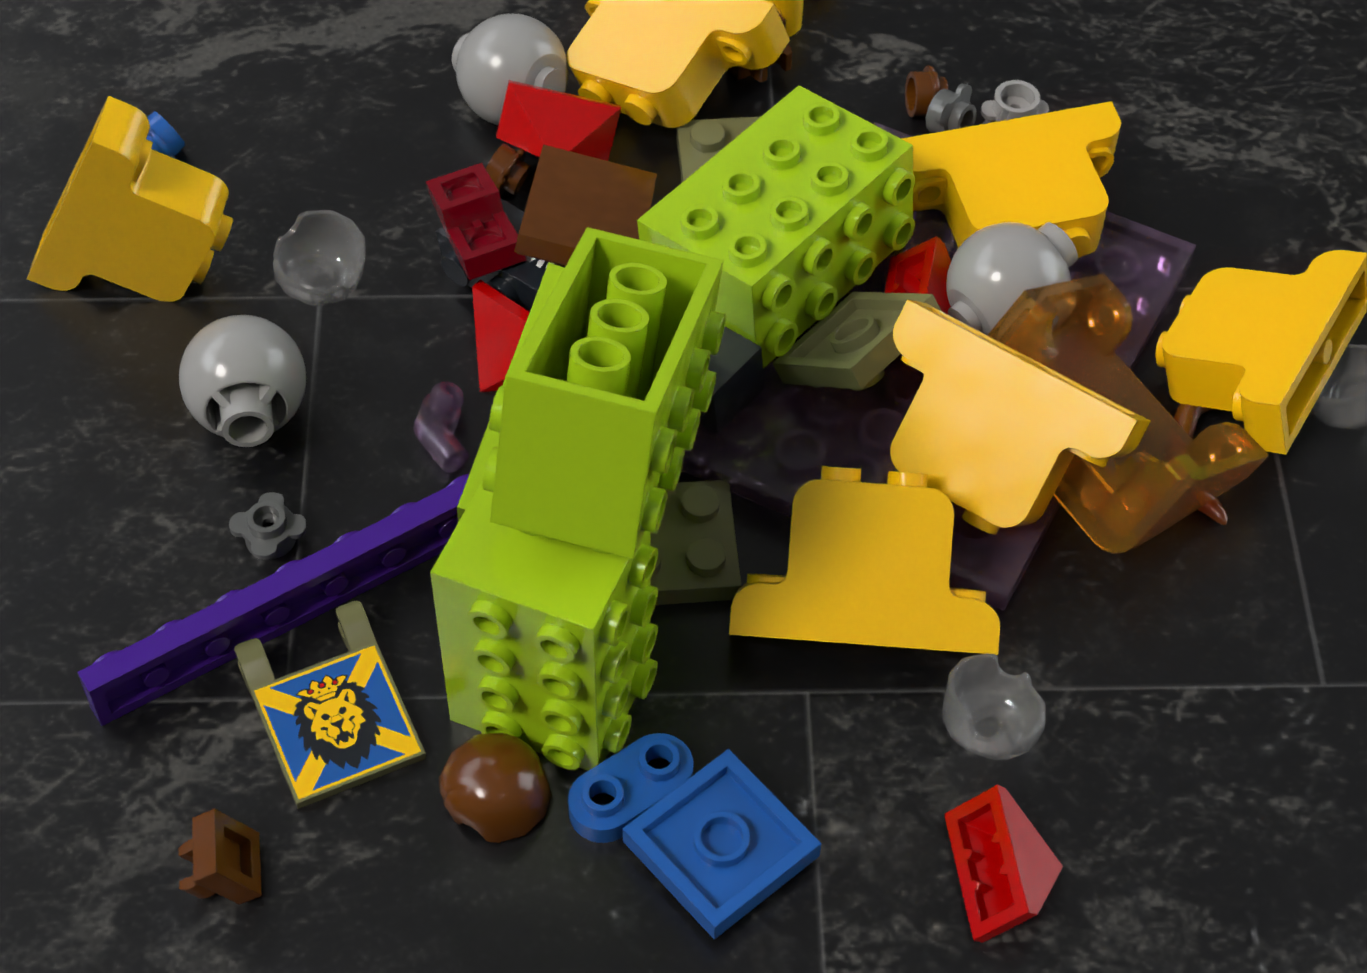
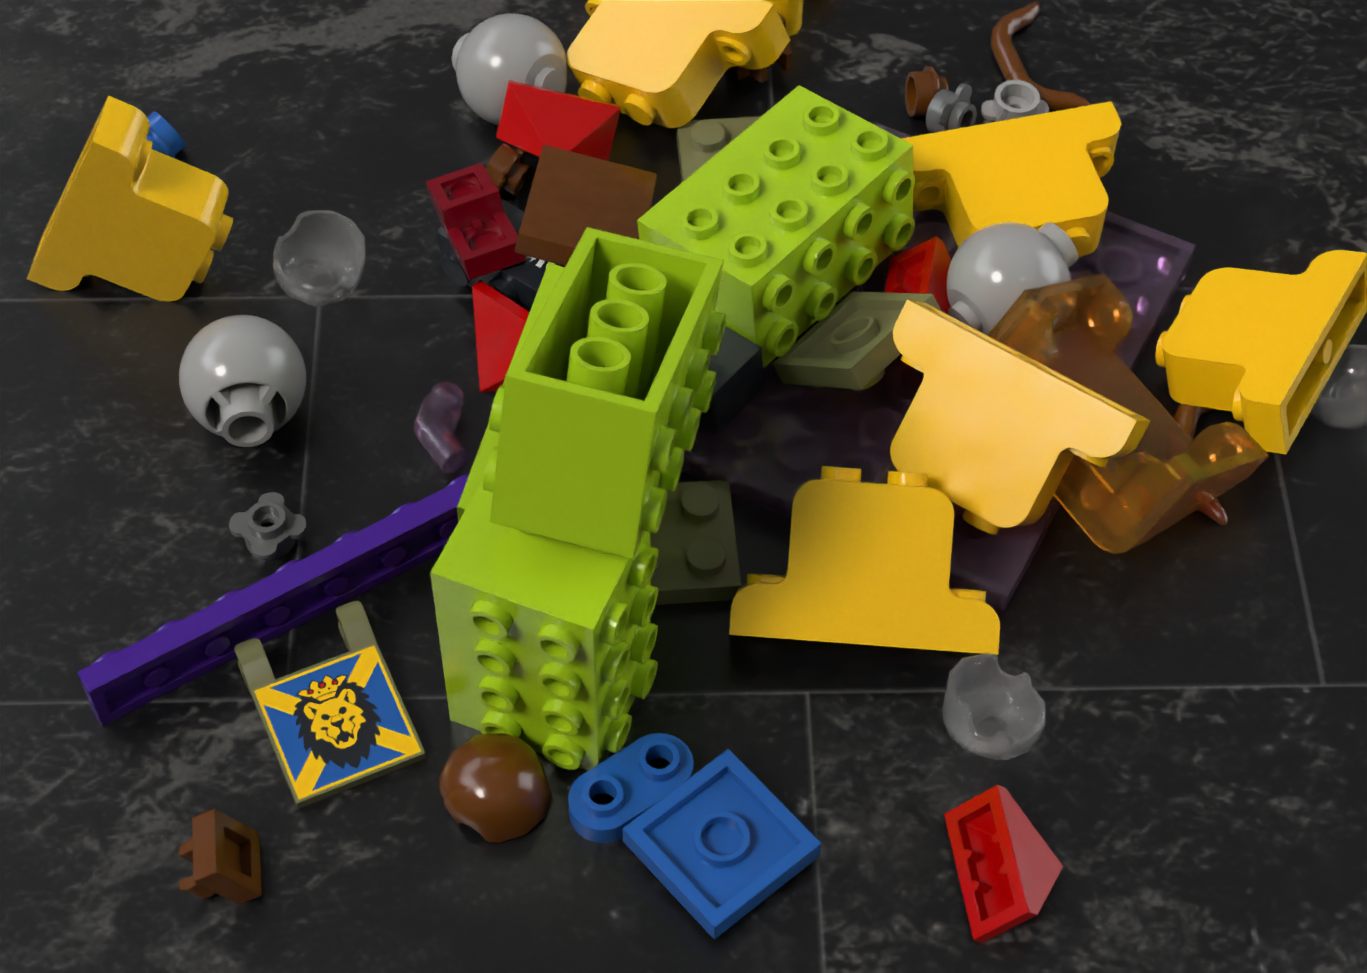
none -> reddish brown animal [991,1,1091,110]

